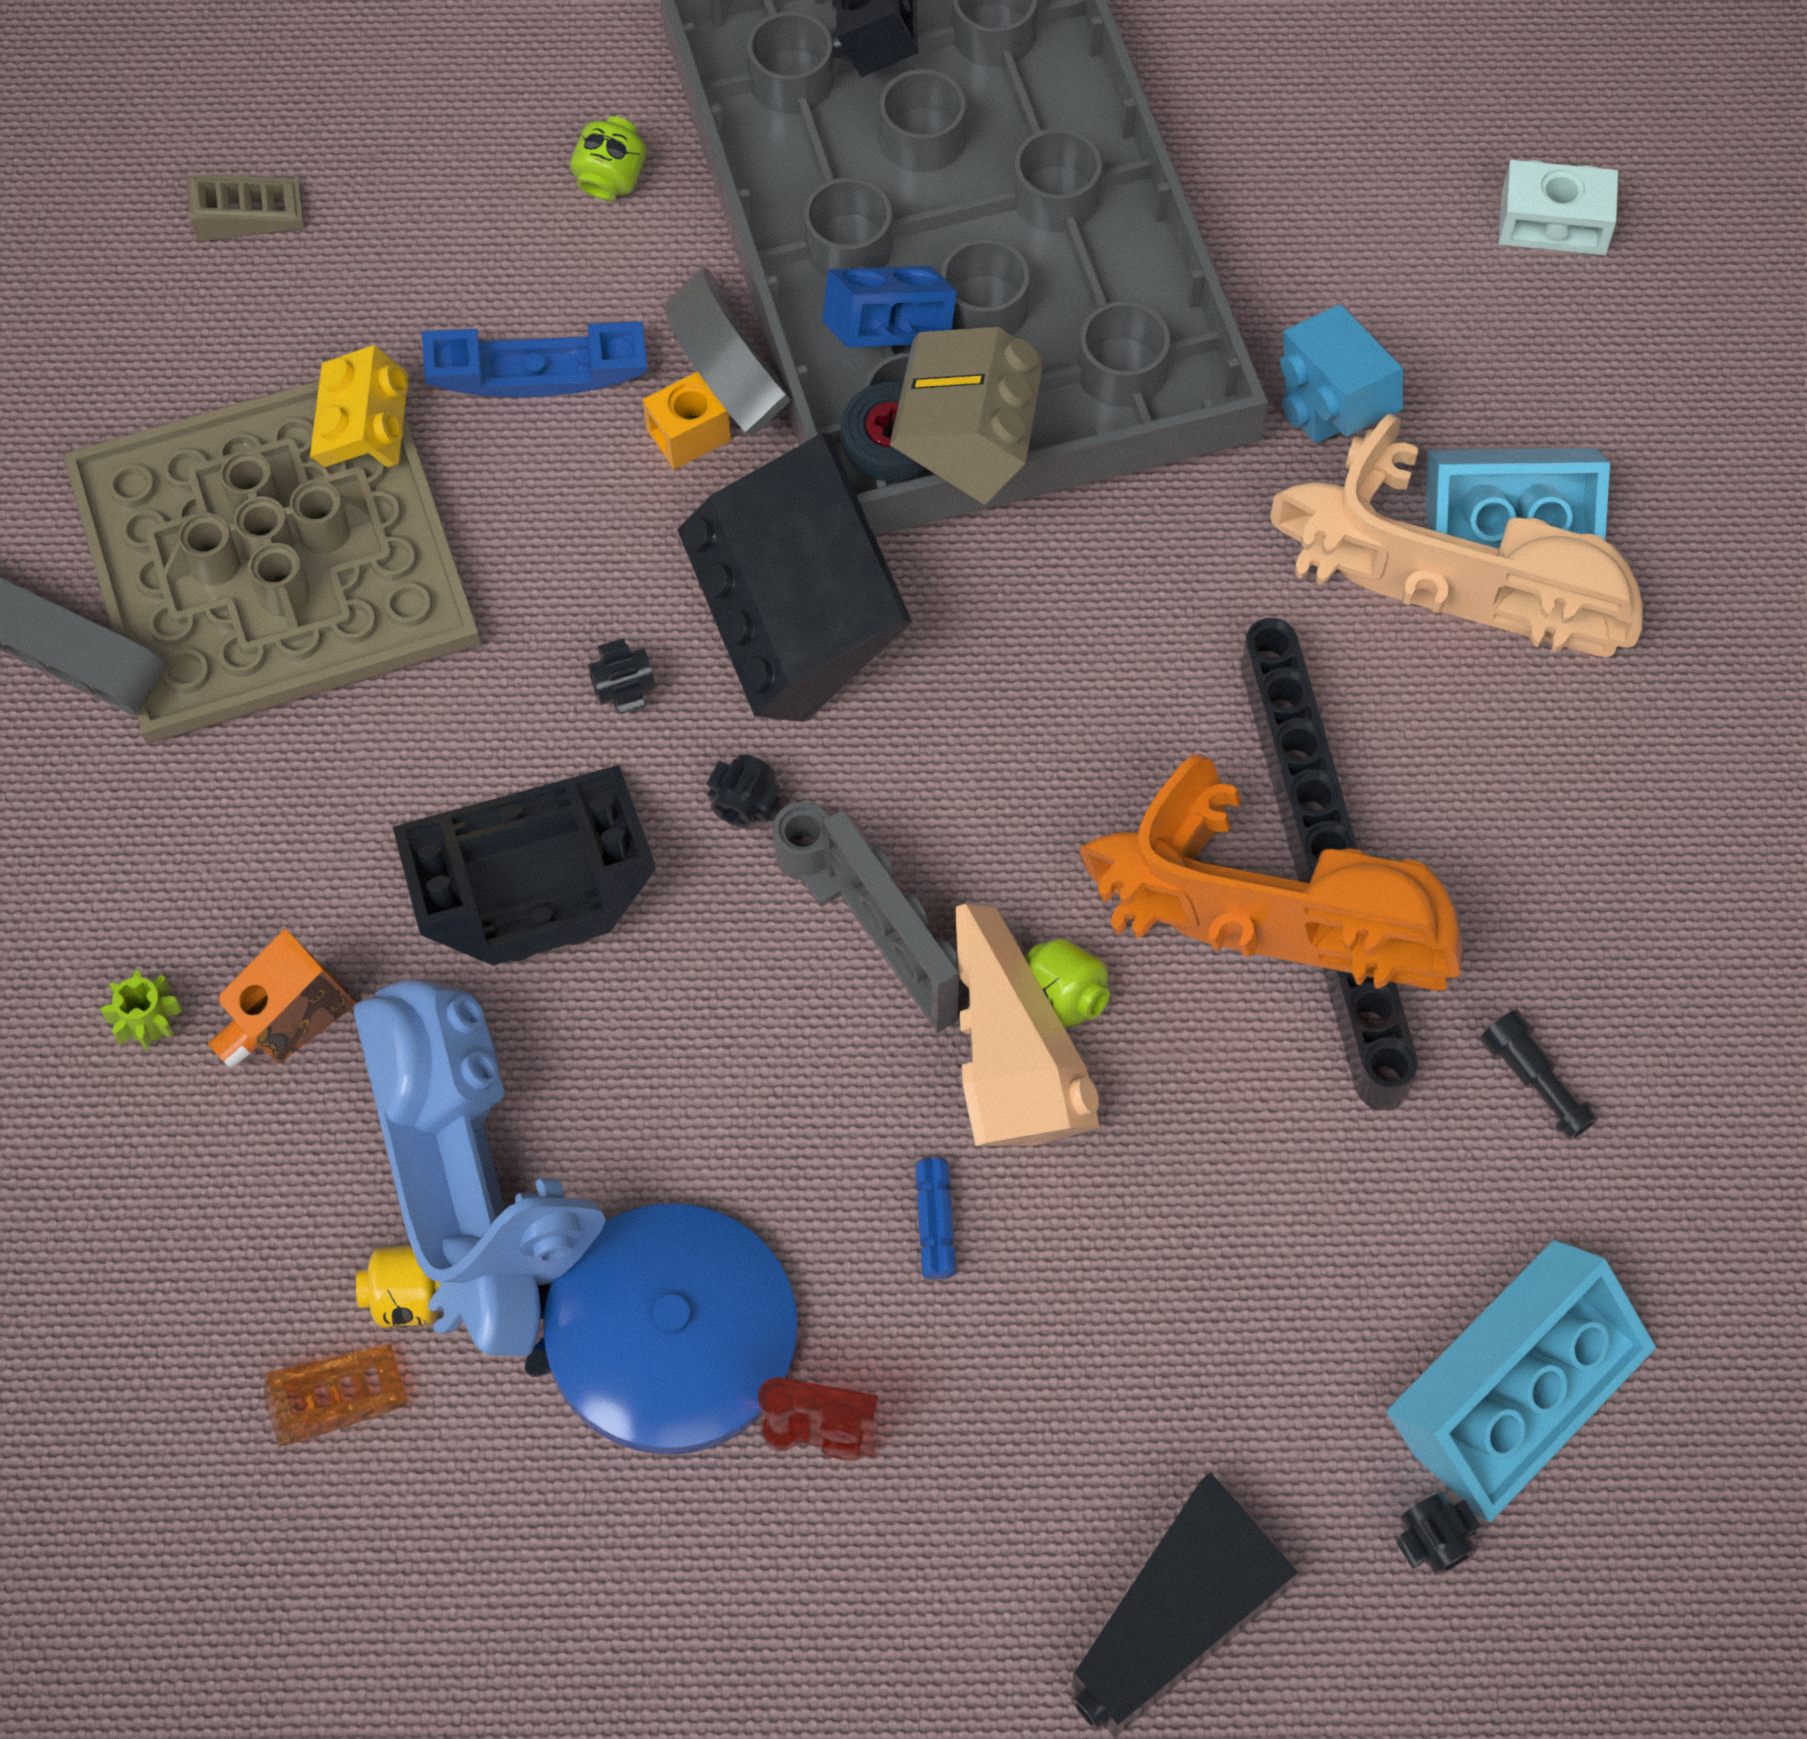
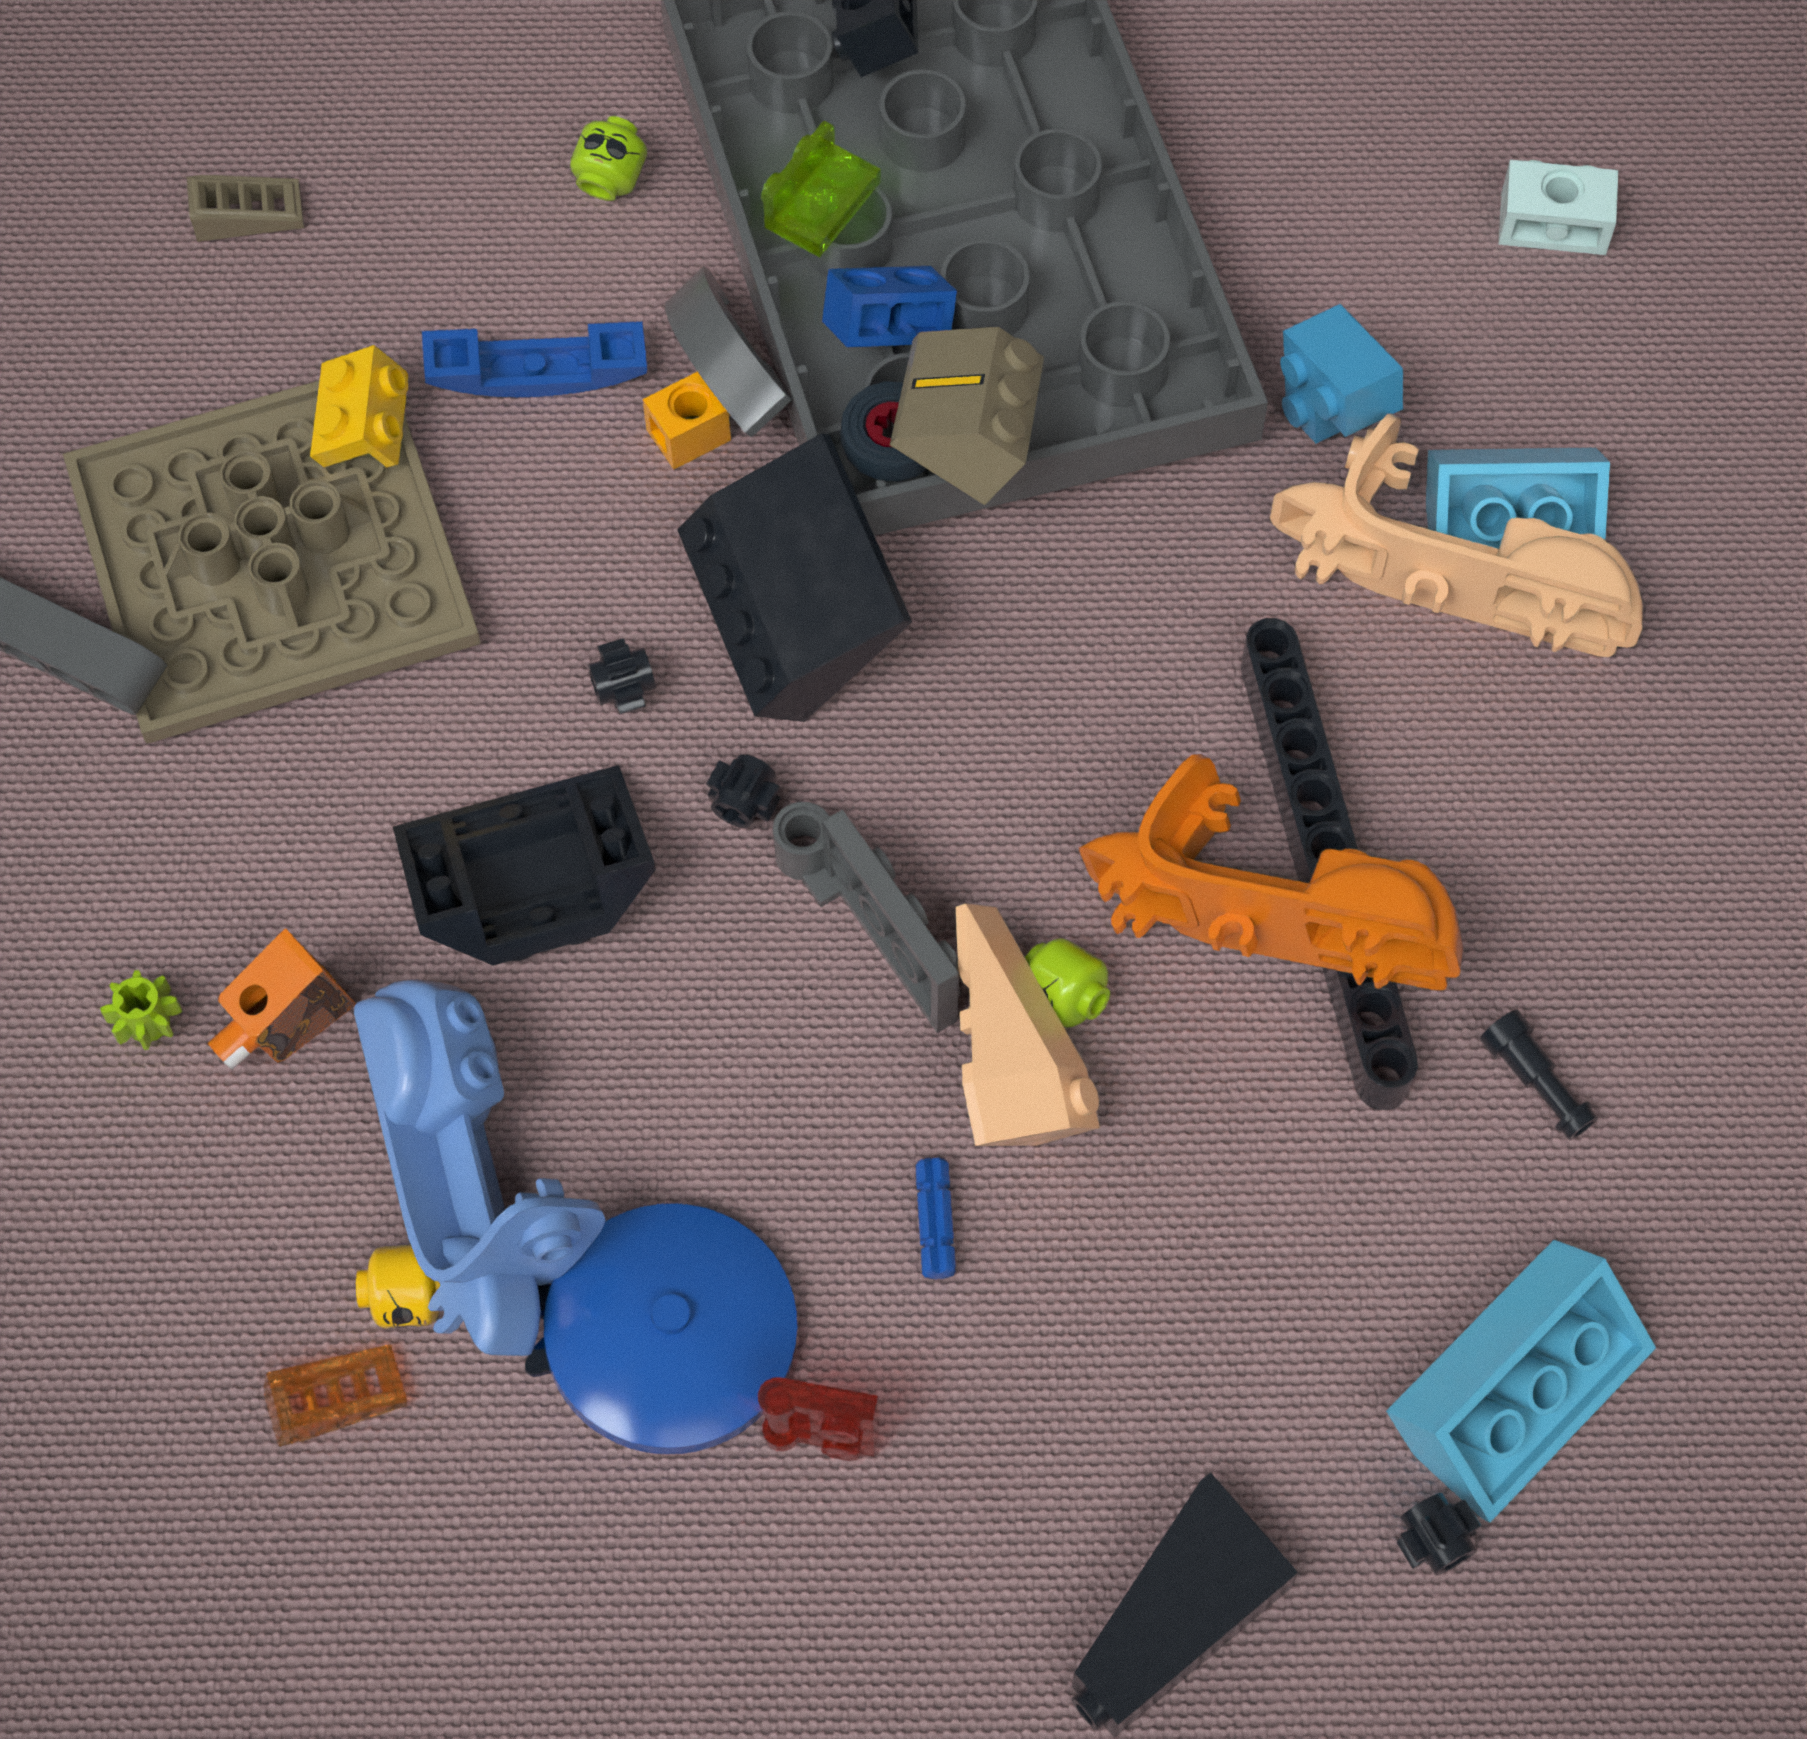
none -> clear neon green bracket [761,121,881,258]

